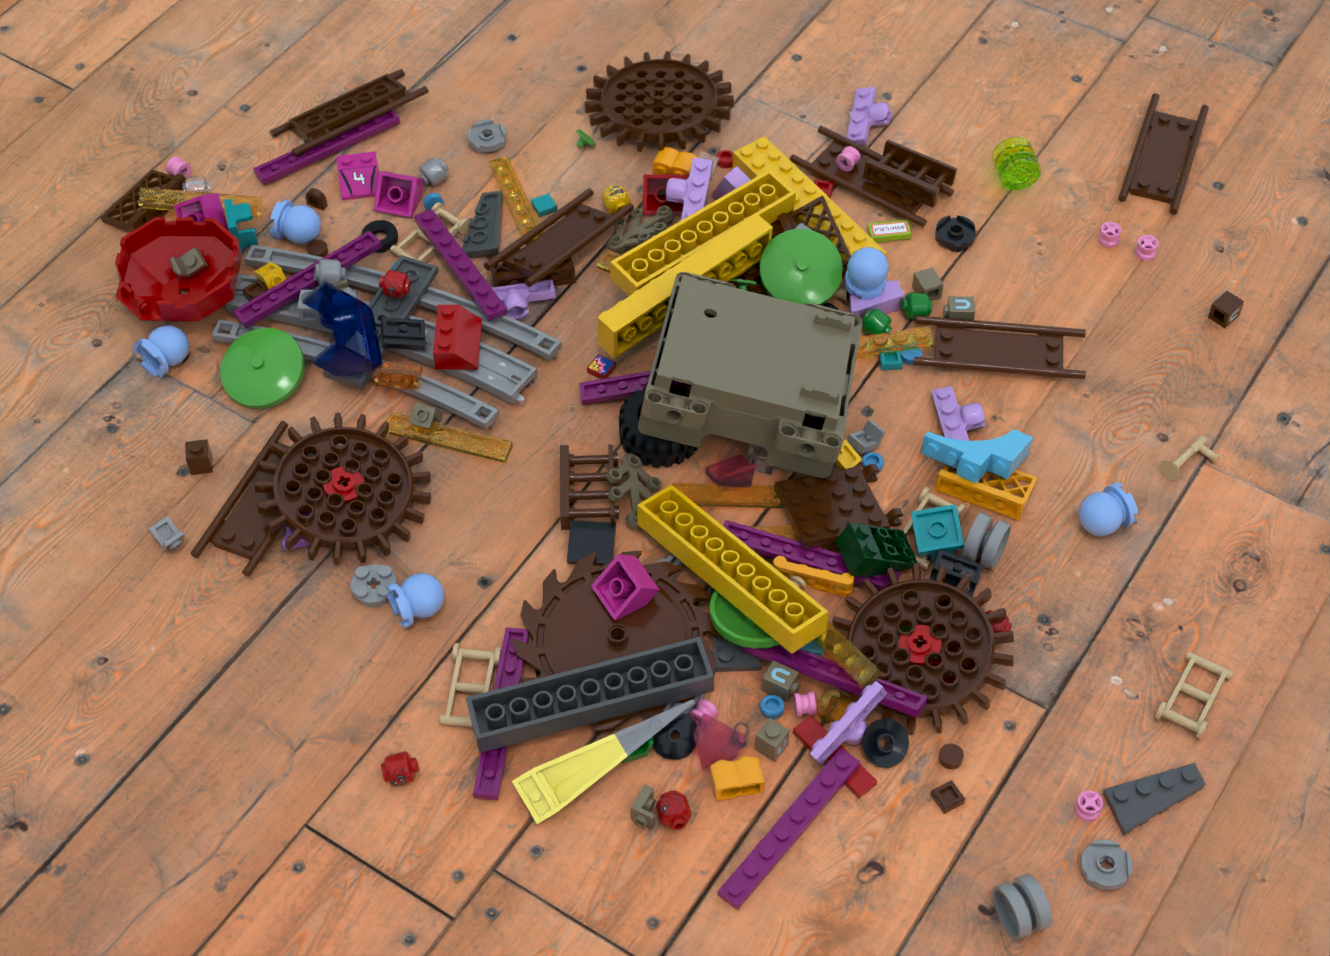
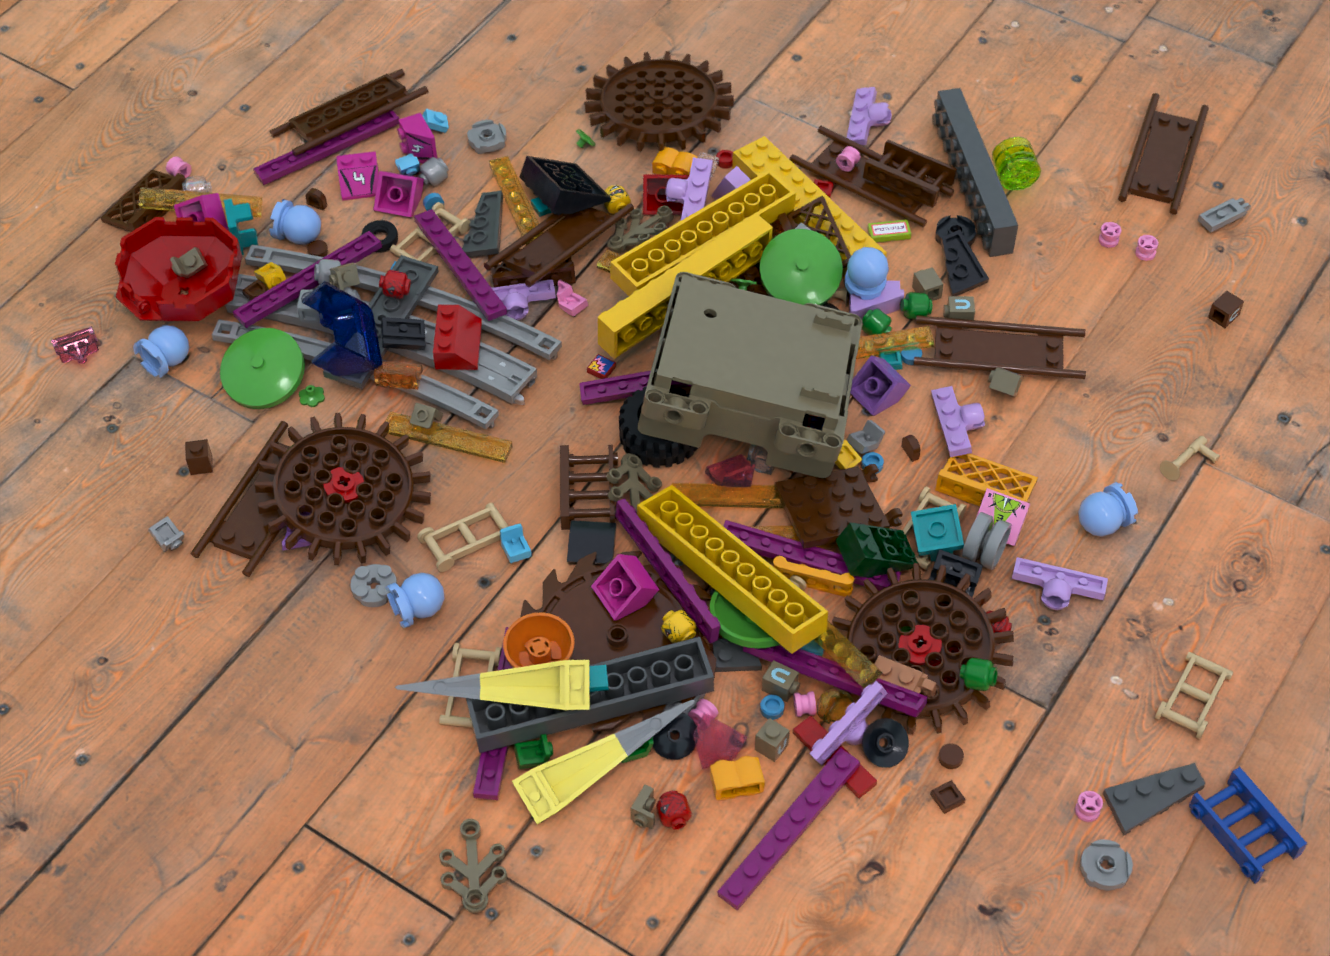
red head [381,751,419,786] -> none
medium azure arch [920,429,1033,483] -> none
light grey wheel [992,873,1053,940] -> none
none -> clear pink slope [51,326,99,364]
none -> bright green plant [299,385,325,407]
none -> dark tan bracket [329,262,360,292]
none -> medium azure bracket [395,154,420,176]
none -> light yellow plate [395,660,590,710]
none -> dark pink slope [397,113,438,164]
none -> tan piece [417,503,509,572]
none -> medium azure bracket [422,109,449,133]
none -> dark tan plant [439,819,507,913]
none -> medium azure bracket [500,524,532,563]
none -> orange piece [503,612,574,668]
none -> green bracket [514,734,553,769]
none -> black slope [519,156,611,215]
none -> bright pink slope [557,280,588,317]
none -> teal tile [590,665,609,692]
none -> magenta plate [616,498,721,643]
none -> yellow head [661,610,696,643]
none -> medium lavender slope [850,355,911,416]
none -> nougat hinge [869,655,937,697]
none -> reddish brown tile [901,435,920,462]
none -> dark grey brick [932,88,1018,257]
none -> black wing [941,230,989,296]
none -> green head [960,658,998,691]
none -> bright pink tile [976,488,1030,546]
none -> dark tan brick [988,367,1024,396]
none -> lavender plate [1012,557,1108,610]
none -> blue fence [1189,767,1307,884]
none -> light grey hinge [1198,198,1251,232]

